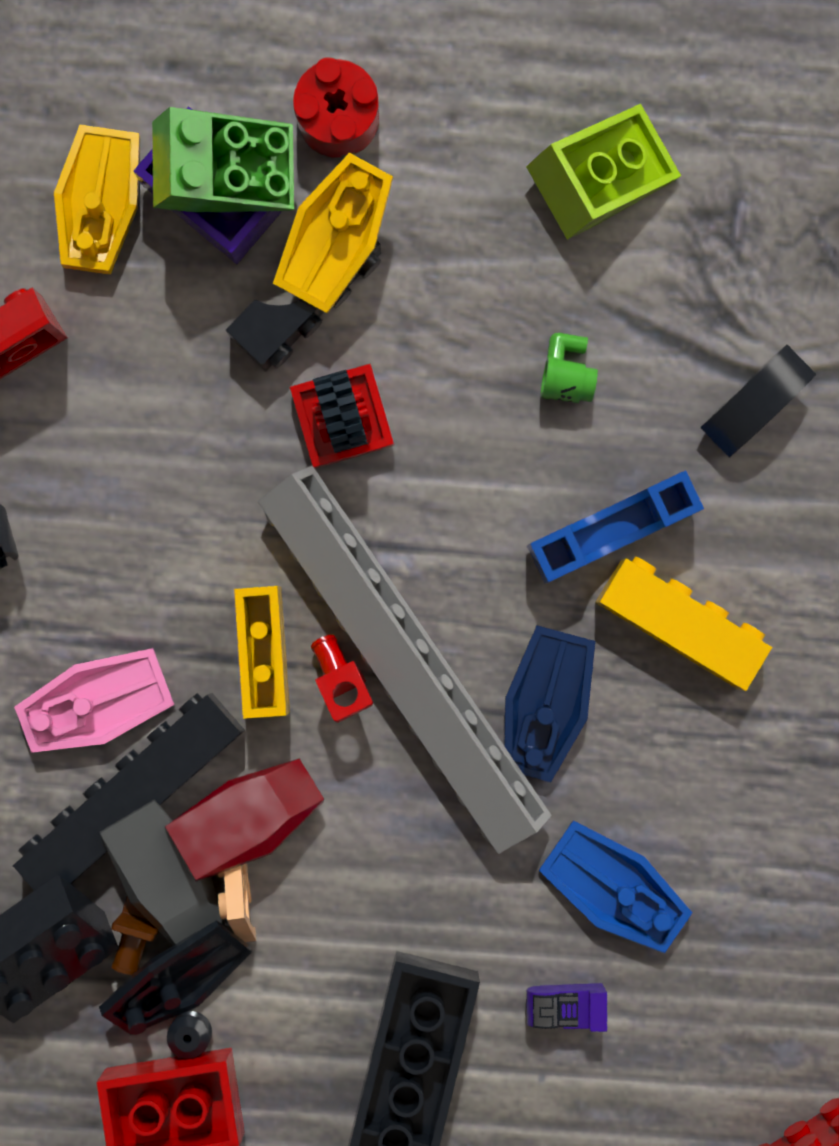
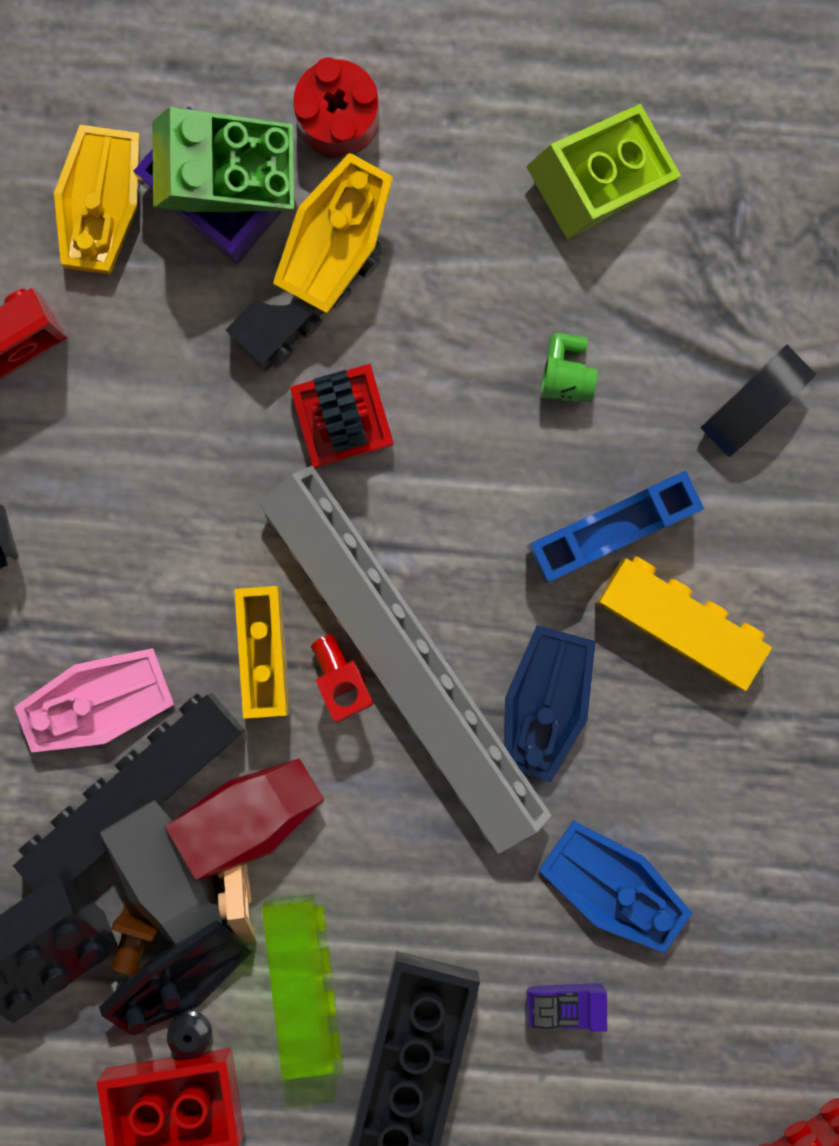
none -> clear neon green brick [262,894,342,1080]

